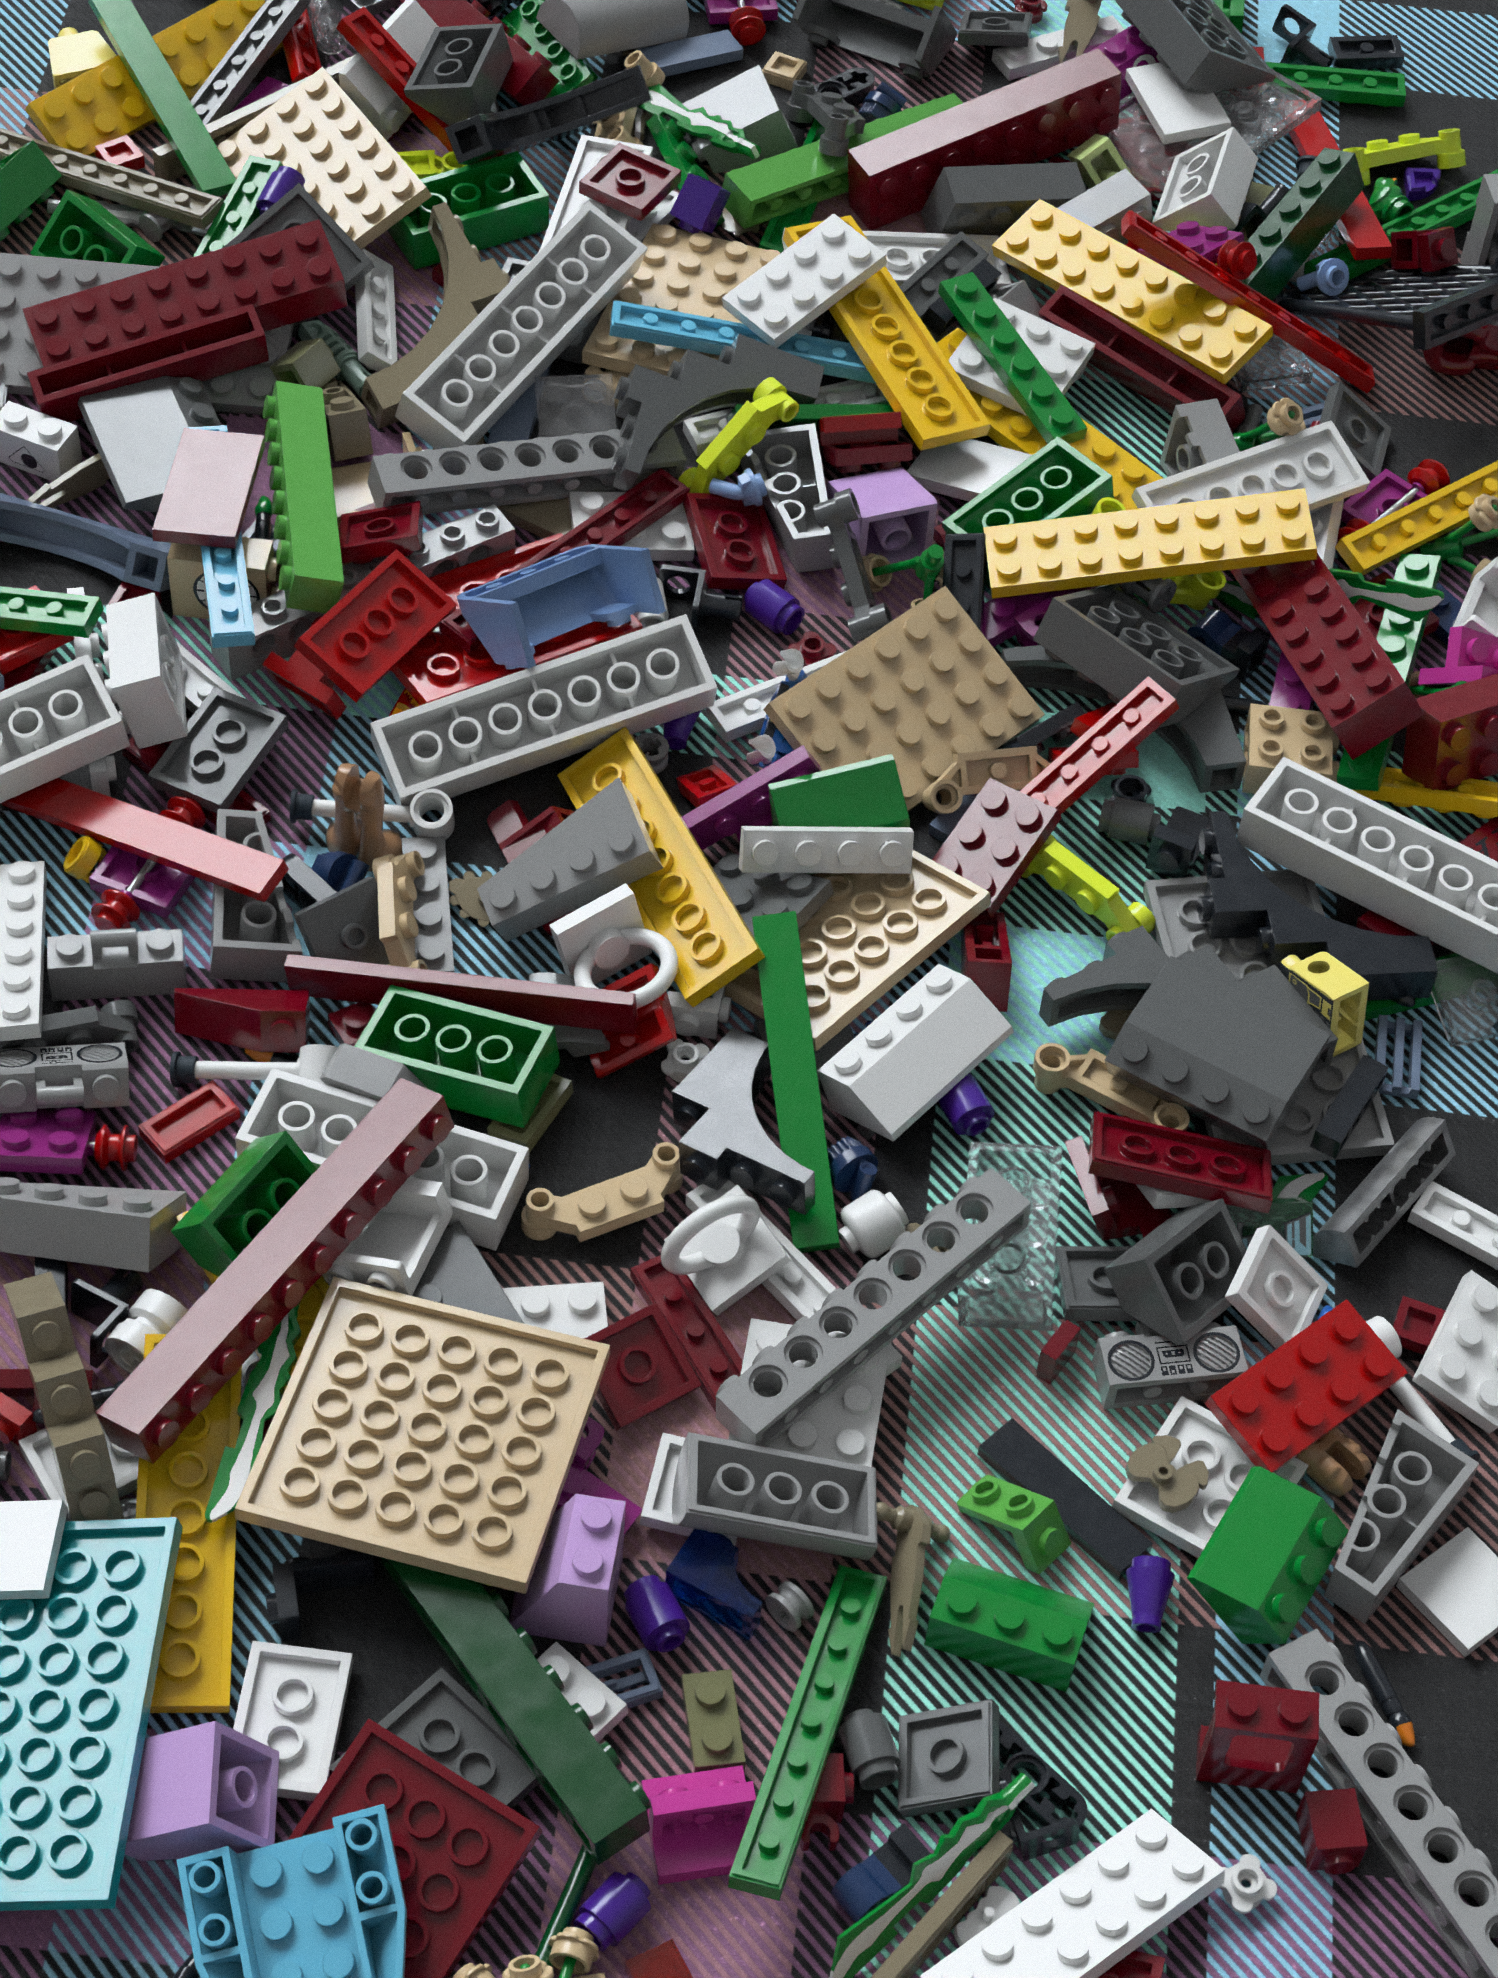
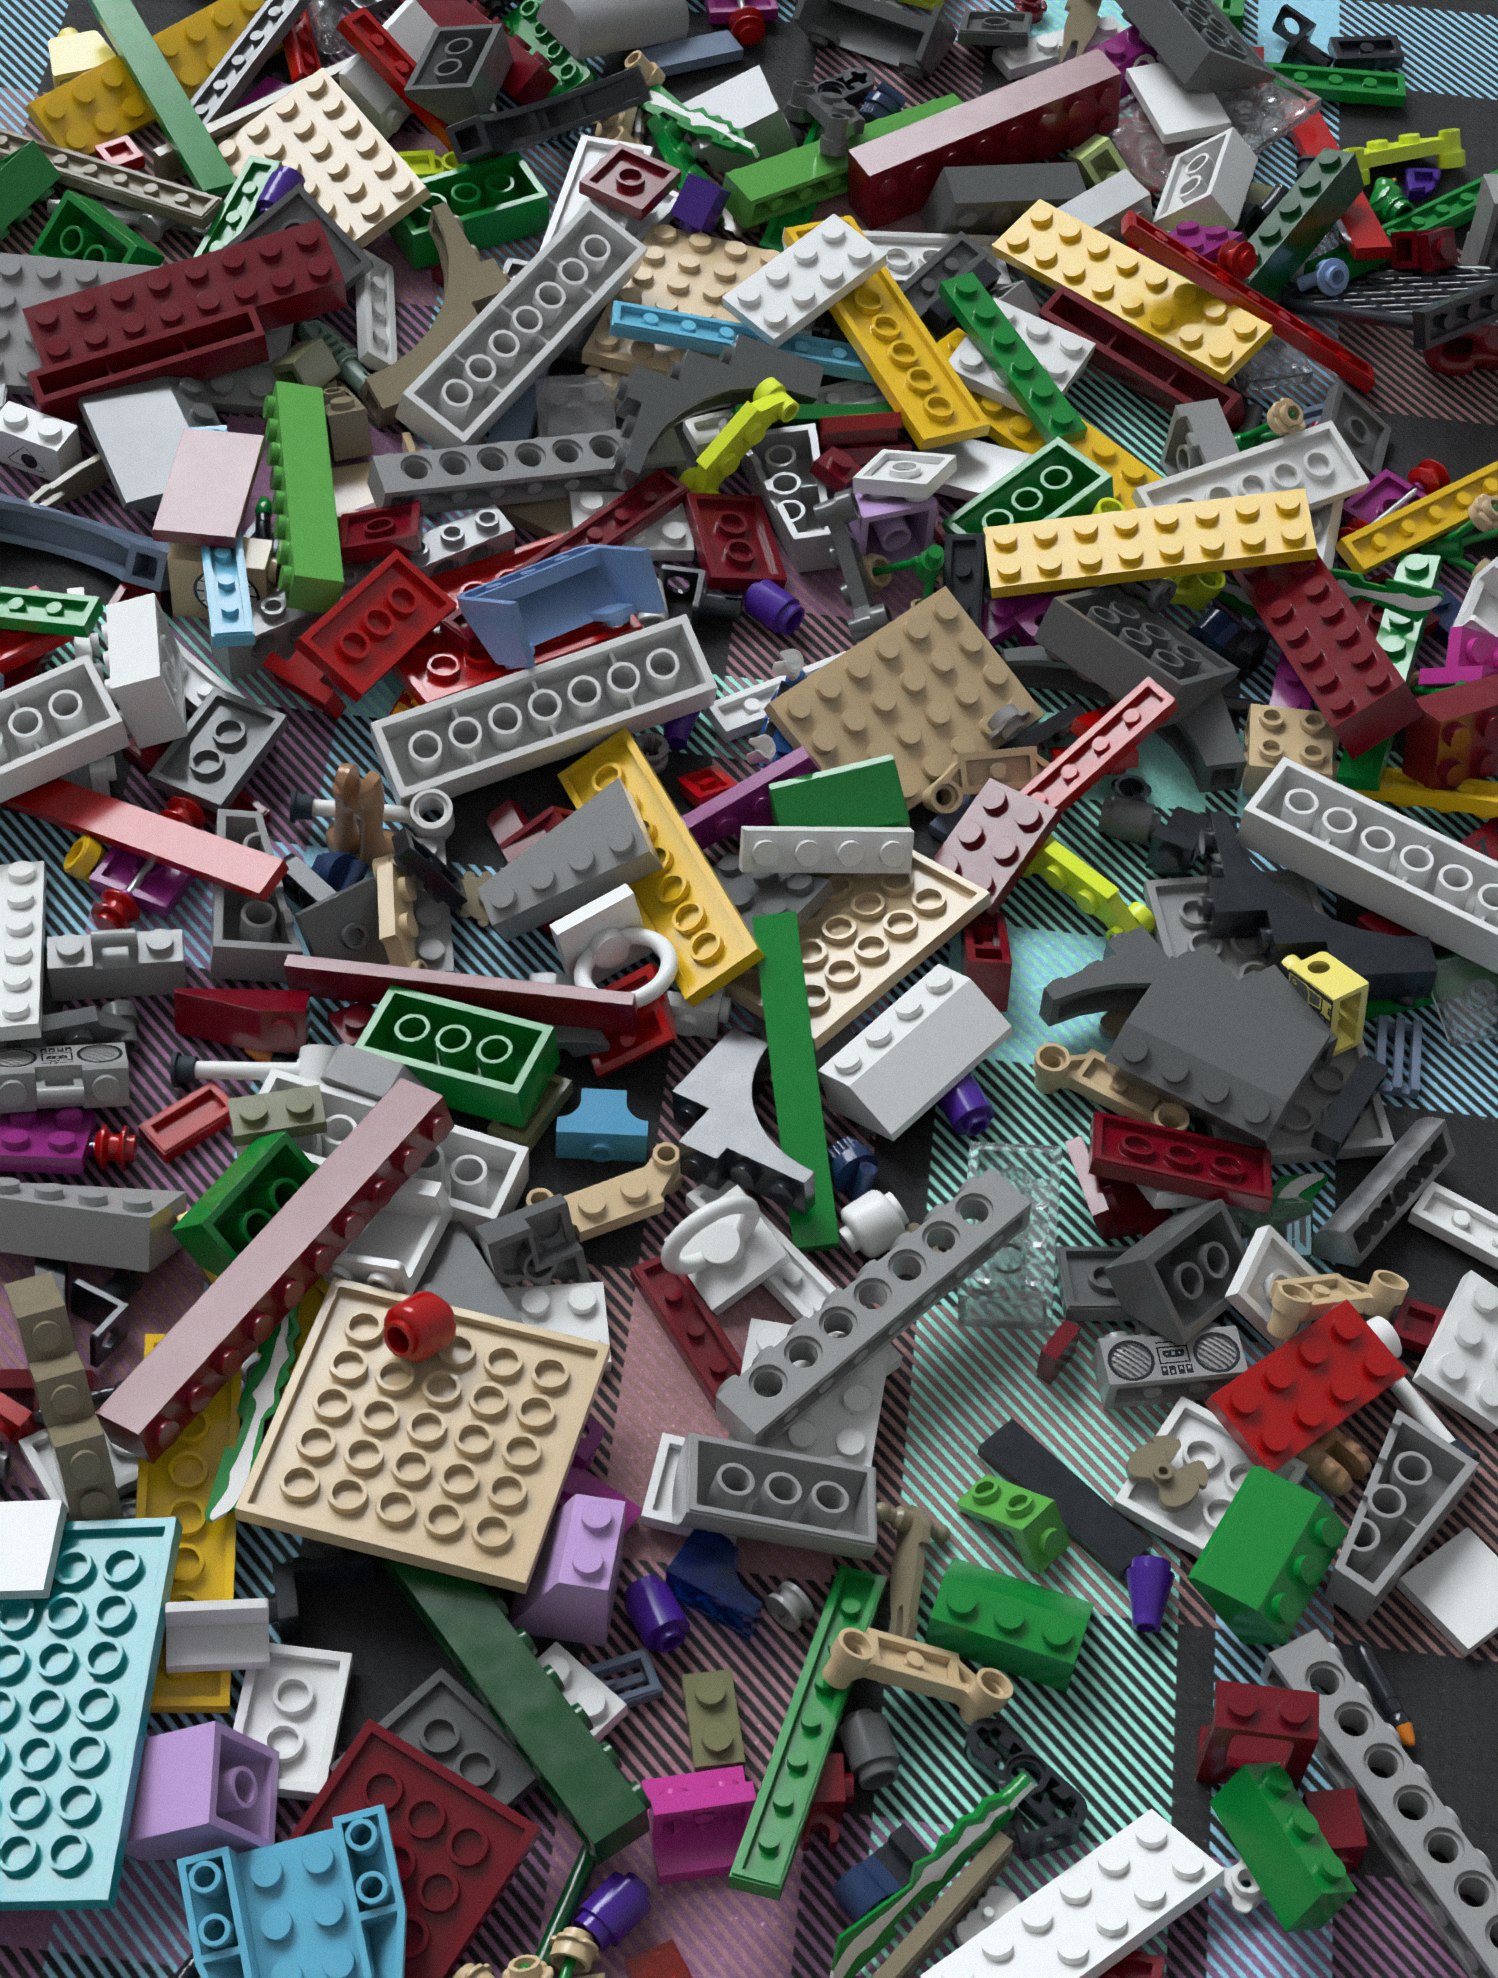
white wheel [104,1289,188,1374] -> none
dark red plate [584,1302,701,1432] -> none
white plate [661,1039,710,1082] -> none
light blue plate [709,468,767,507] -> none
tan tile [762,51,807,91] -> none
dark red plate [788,631,837,667] -> none
dark grey plate [898,1699,1000,1818] -> none
none -> white panel [165,1598,270,1673]
none -> plate [227,1085,327,1147]
none -> red head [383,1291,456,1363]
none -> black plate [391,826,468,911]
none -> dark grey slope [475,1193,591,1285]
none -> dark azure brick [556,1088,648,1162]
none -> dark red plate [809,446,862,493]
none -> tan plate [822,1627,1013,1726]
none -> white plate [852,449,957,502]
none -> light grey plate [987,703,1030,742]
none -> green brick [1209,1762,1357,1932]
none -> tan plate [1266,1270,1409,1340]

